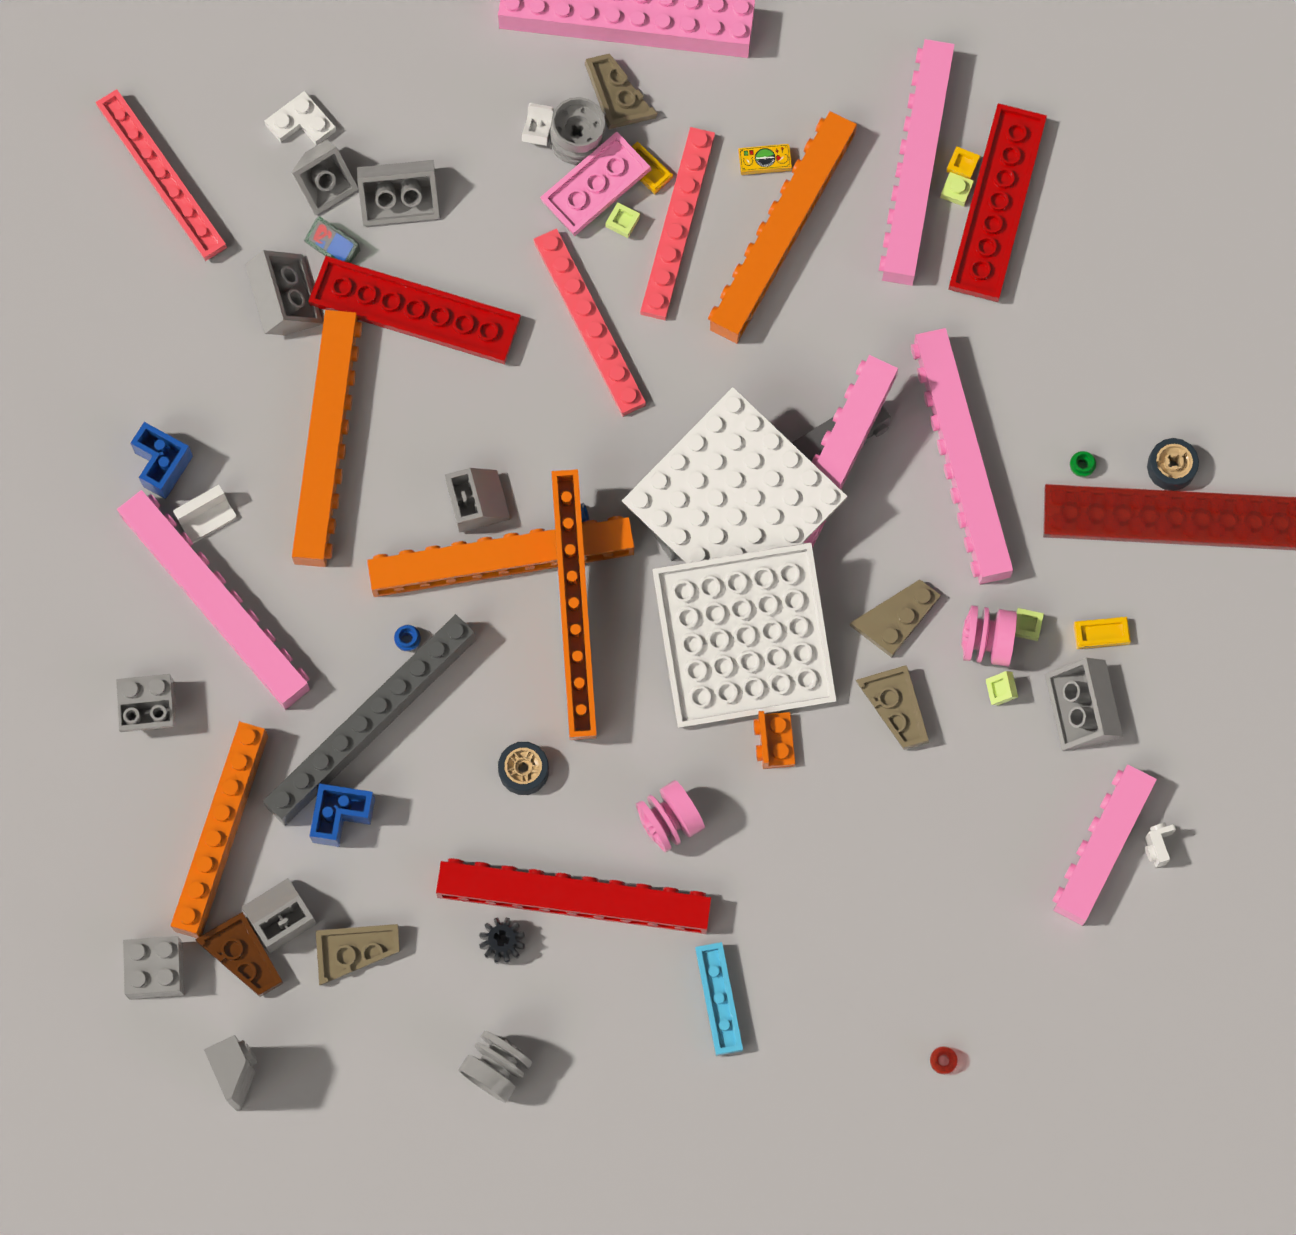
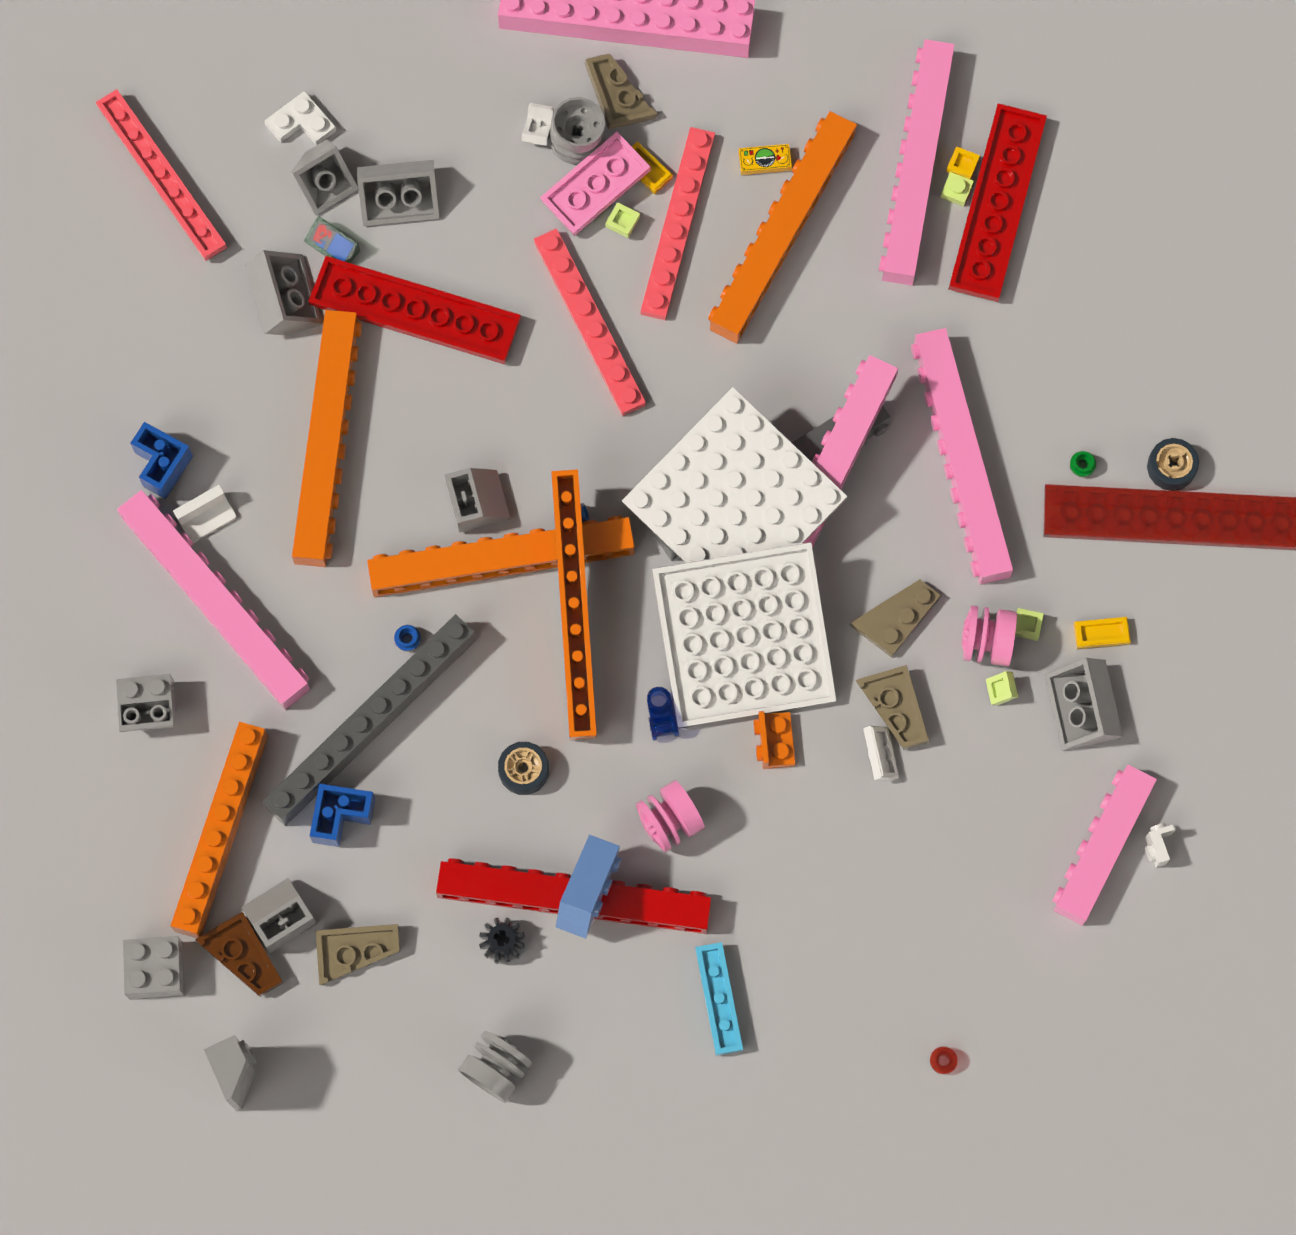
none -> medium blue wedge [556,835,622,939]
none -> clear blue piece [647,687,679,741]
none -> white plate [864,726,899,781]

